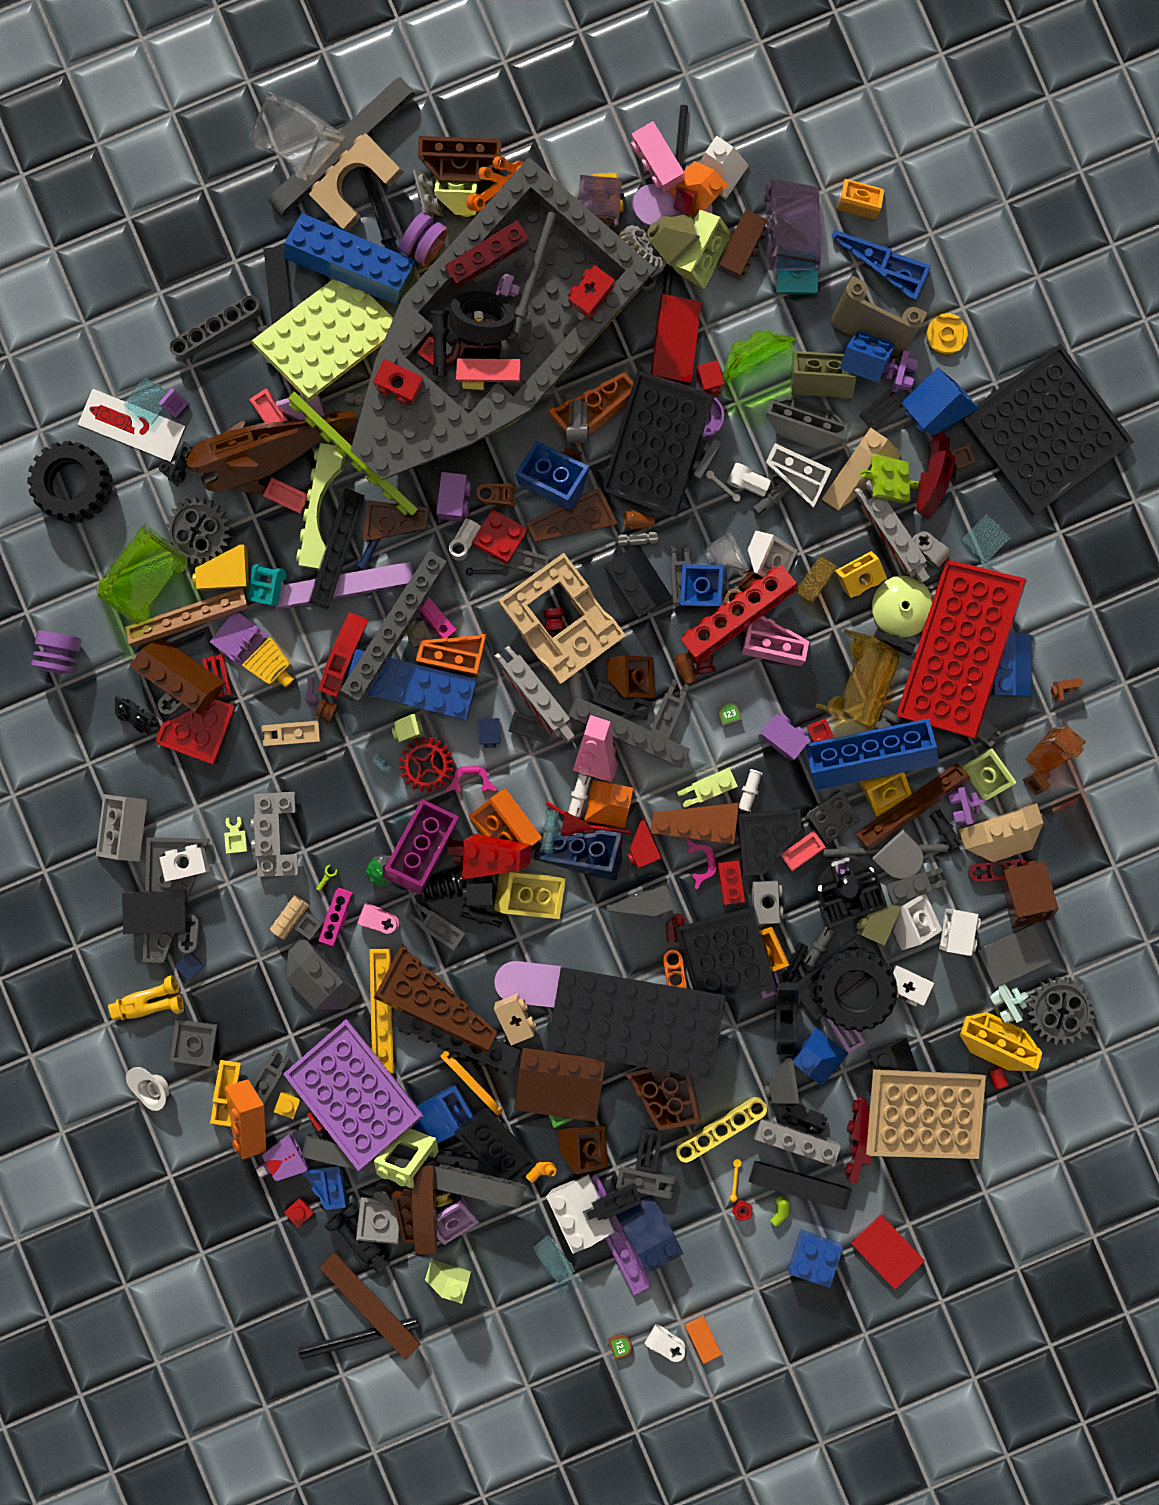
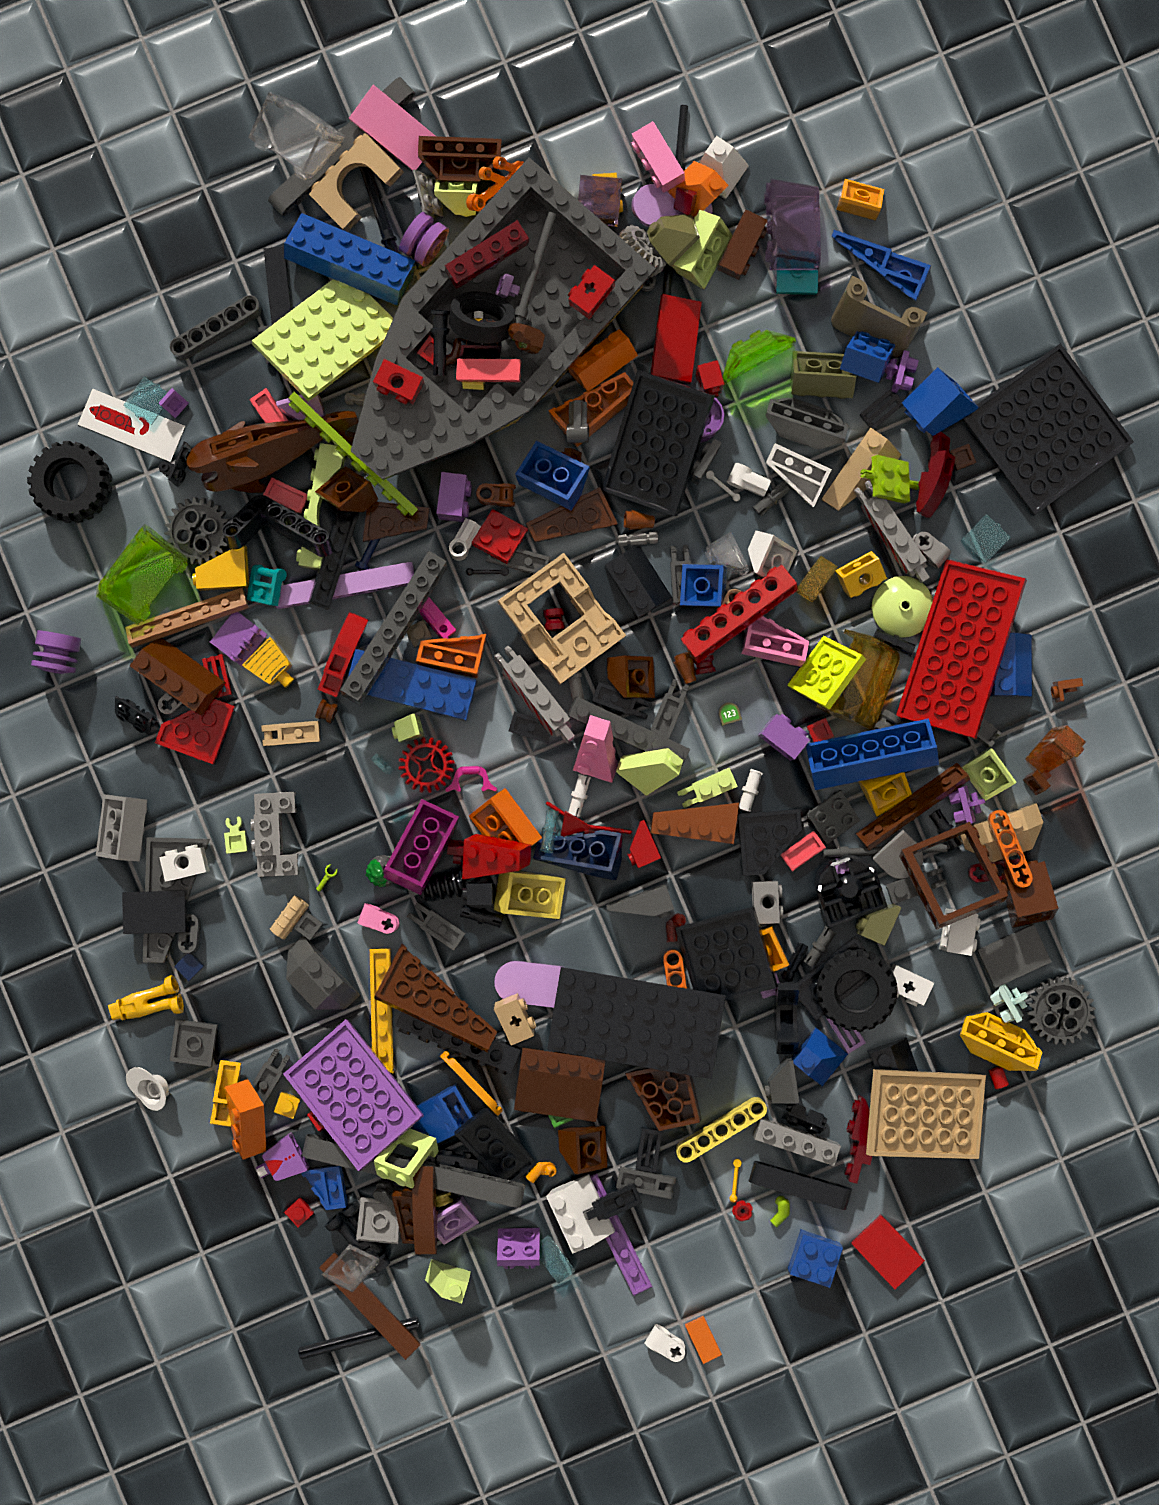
clear purple hand [305,676,318,706] -> none
dark pink piece [318,887,353,947] -> none
dark blue brick [478,718,501,748] -> none
orange slope [584,780,633,829] -> none
tile [608,1334,632,1360] -> none
dark blue slope [615,1195,684,1274] -> none
dark pink helmet [686,838,716,889] -> none
red brick [717,860,745,905] -> none
reddish brown wheel [736,571,756,592] -> none
white slope [893,893,942,950] -> none
yellow tile [926,313,968,355] -> none
none -> black beam [222,495,334,557]
none -> reddish brown slope [315,466,378,512]
none -> clear slope [322,1244,380,1292]
none -> bright pink tile [348,84,435,171]
none -> medium lavender plate [497,1228,540,1269]
none -> reddish brown rock [508,323,545,354]
none -> orange slope [569,329,638,392]
none -> yellowish green slope [616,748,683,796]
none -> neon yellow plate [787,636,866,710]
none -> reddish brown window [899,822,1008,930]
none -> orange beam [988,810,1033,888]

